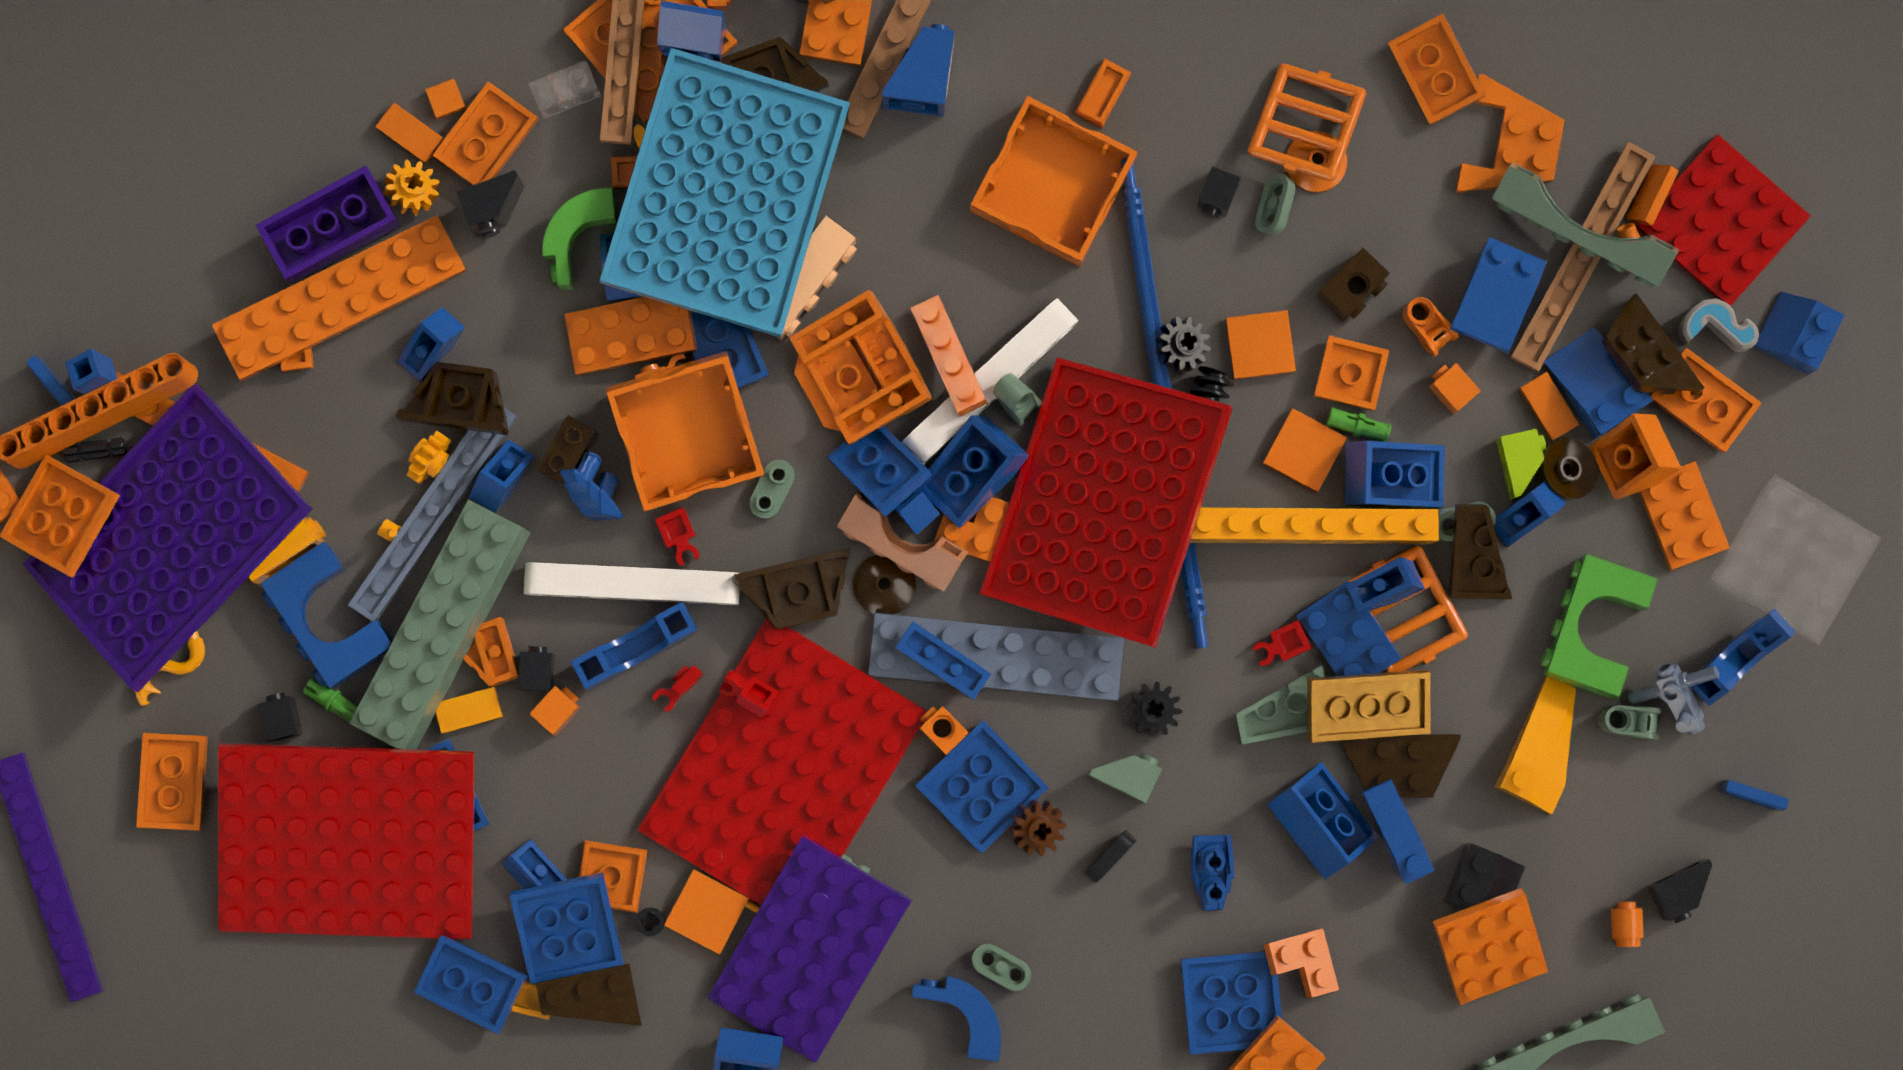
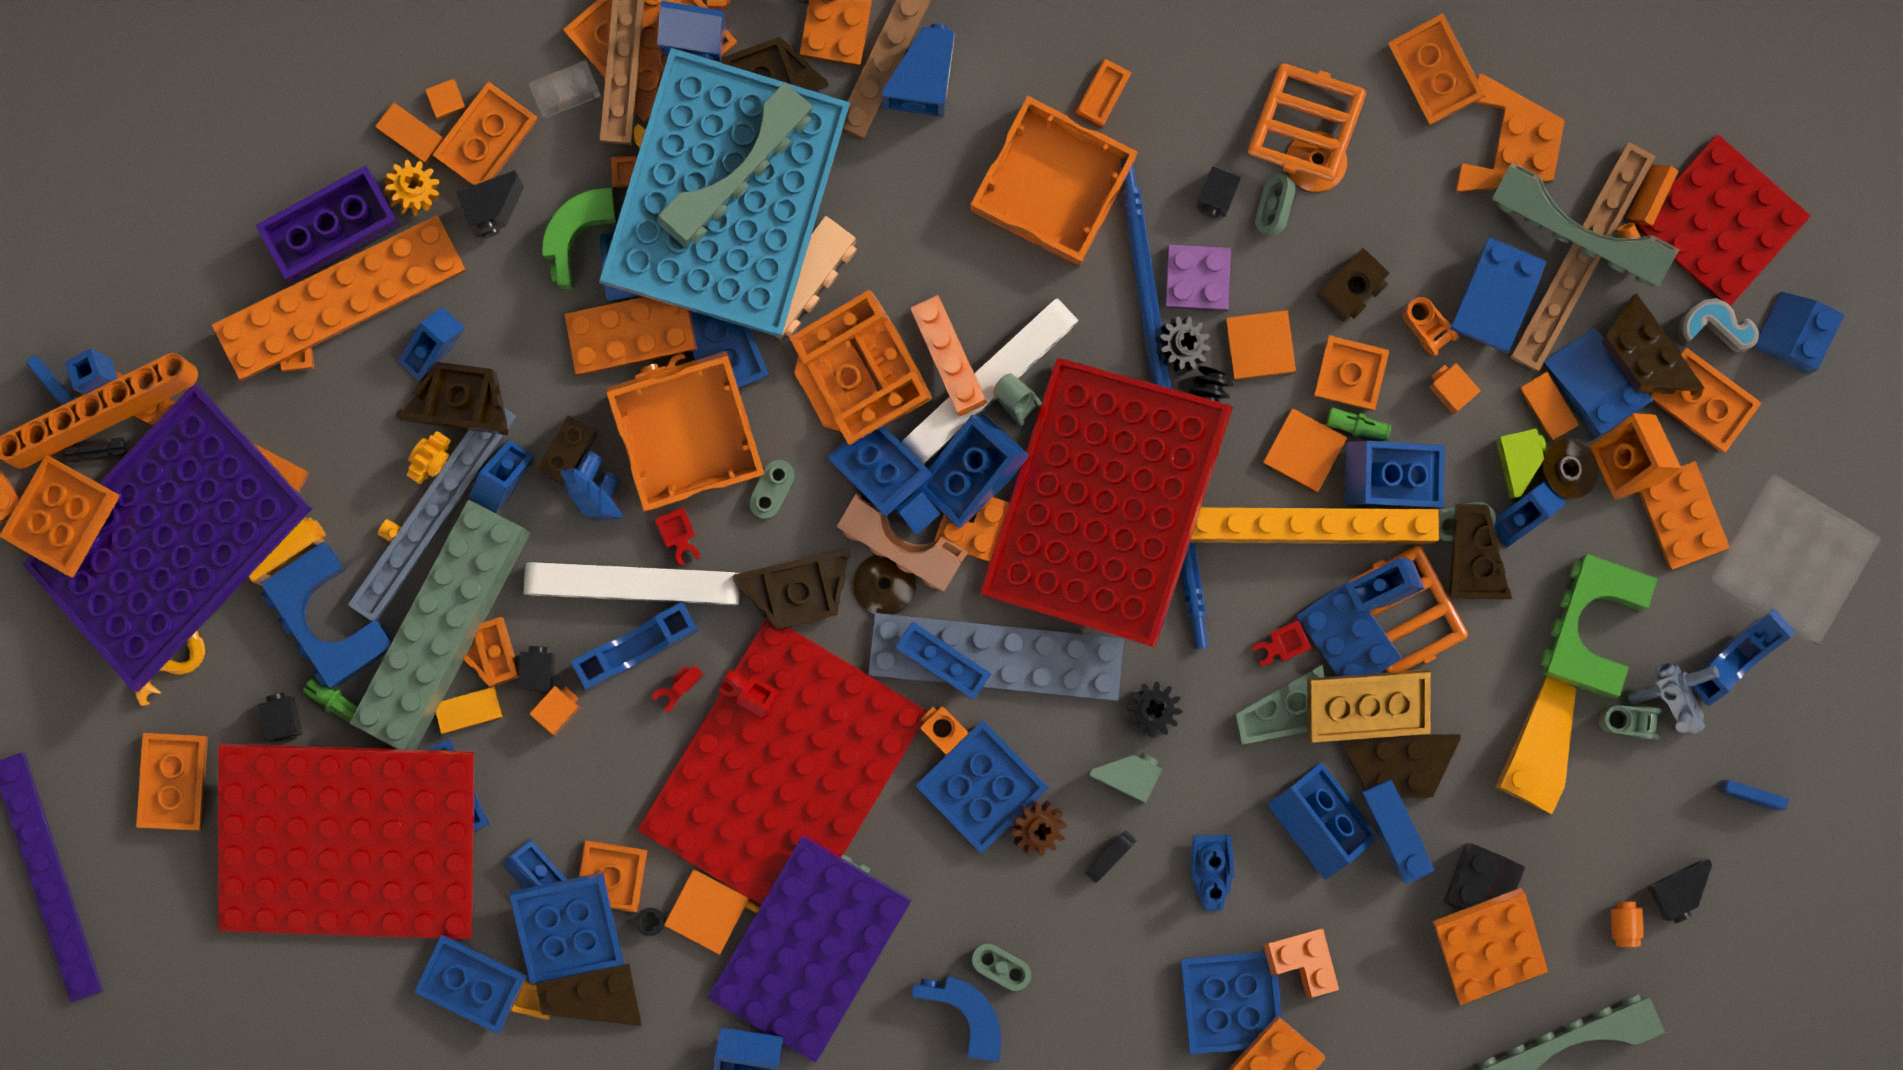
none -> sand green arch [657,82,813,248]
none -> medium lavender plate [1166,245,1231,311]

